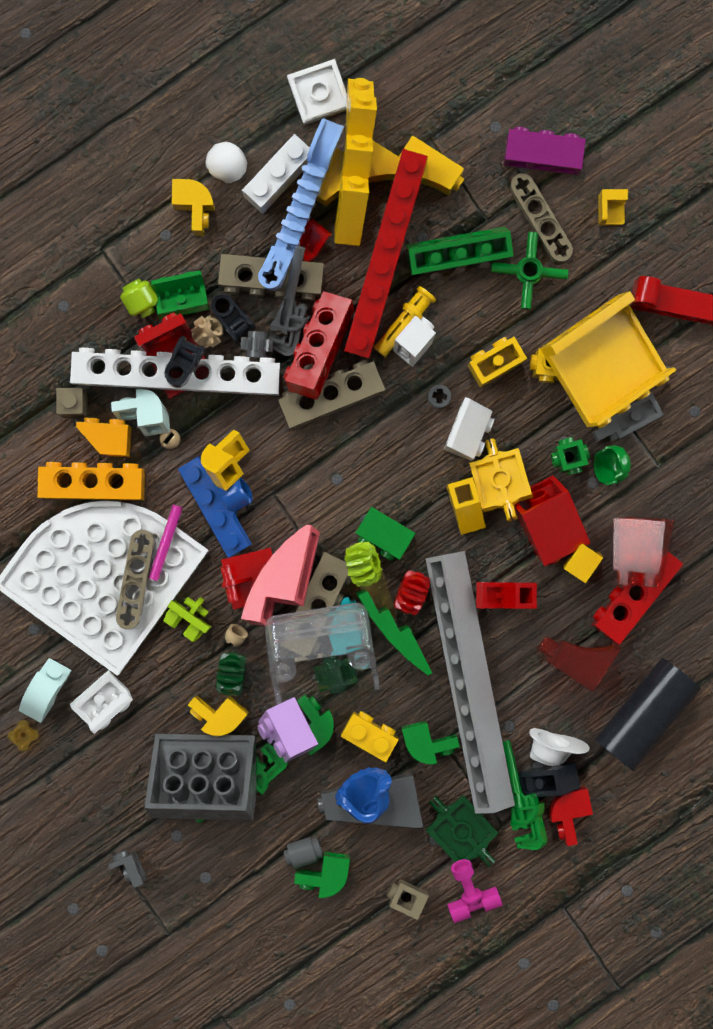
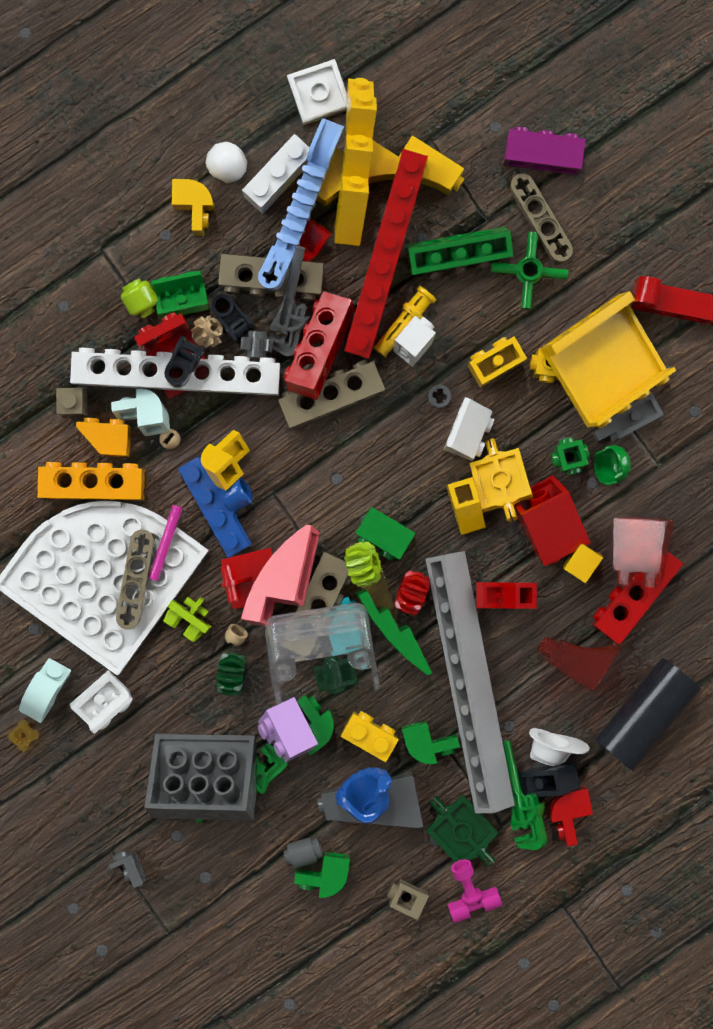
yellow brick [188,695,249,736] -> none
yellow panel [598,189,628,226] -> none

